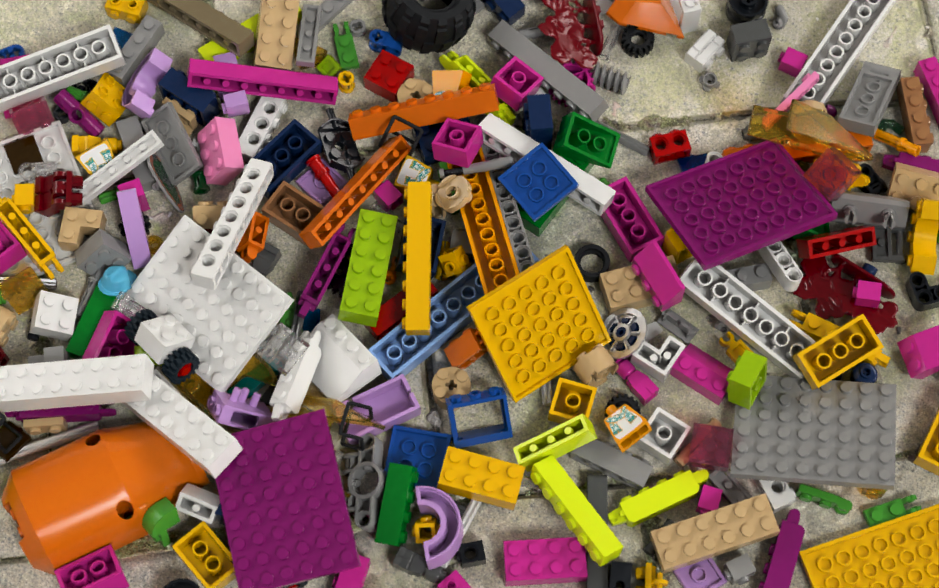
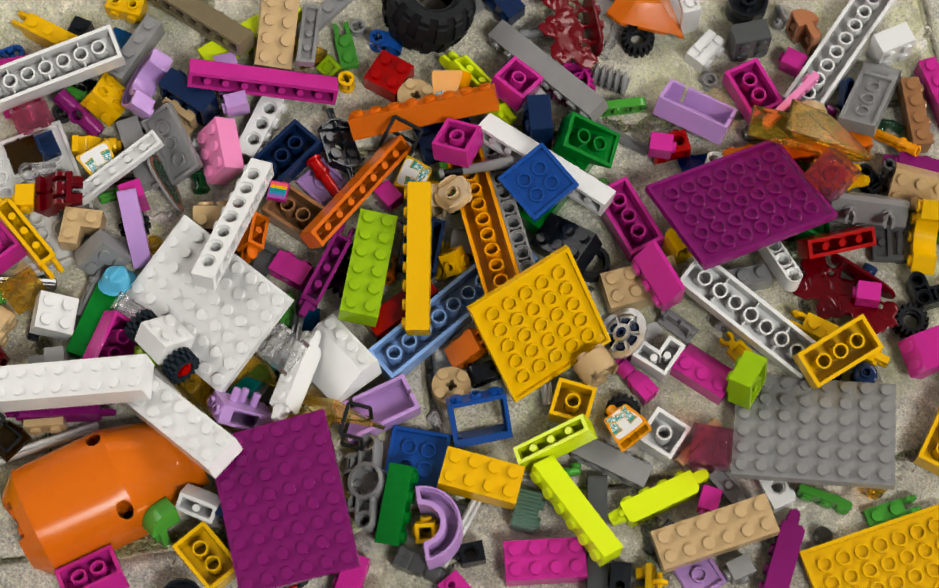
none -> yellow hinge [11,11,77,48]
none -> dark blue panel [34,130,62,162]
none -> black brick [67,16,95,36]
none -> tile [266,180,290,203]
none -> dark pink brick [268,250,314,291]
none -> black piece [466,359,501,388]
none -> sand green brick [510,487,546,535]
none -> black brick [530,213,603,275]
none -> bright green arm [562,462,582,477]
none -> bright green beam [600,97,647,117]
none -> dark pink brick [648,132,677,159]
none -> lavender piece [652,79,738,145]
none -> dark pink brick [722,57,784,125]
none -> nougat brick [785,9,821,56]
none -> clear smoke tile [812,526,833,546]
none -> dark blue plate [837,77,855,111]
none -> white brick [866,22,916,67]
none -> dark grey pin [878,158,896,183]
none -> black tyre [892,303,929,338]

